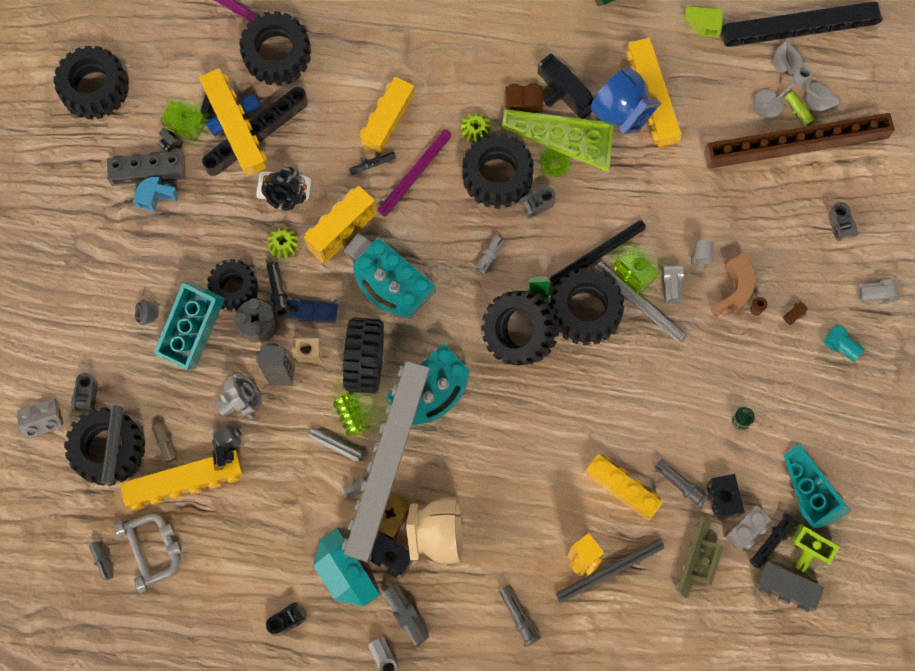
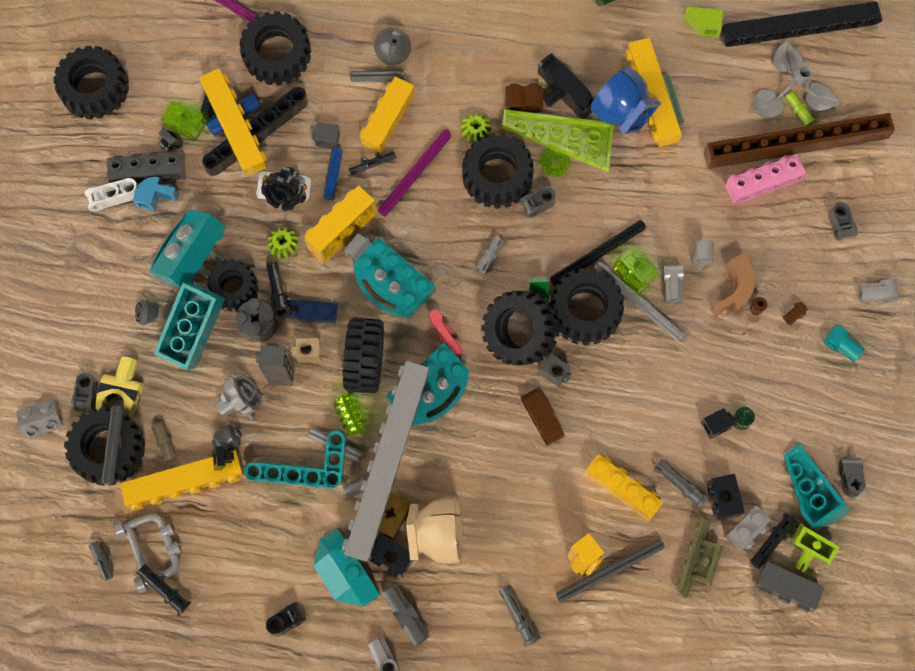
none -> white piece [85,178,138,211]
none -> light yellow connector [96,357,143,417]
none -> black pin [136,563,192,616]
none -> teal piece [149,209,226,289]
none -> teal beam [244,429,347,488]
none -> dark grey brick [312,122,340,149]
none -> blue axle [324,147,343,200]
none -> dark grey axle [350,70,404,82]
none -> dark grey piece [374,27,411,65]
none -> coral hinge [429,310,463,359]
none -> reddish brown beam [520,388,565,446]
none -> dark grey brick [540,354,572,387]
none -> sand green axle [663,75,685,126]
none -> black brick [701,408,734,439]
none -> bright pink brick [725,154,806,205]
none -> dark grey piece [839,458,866,497]

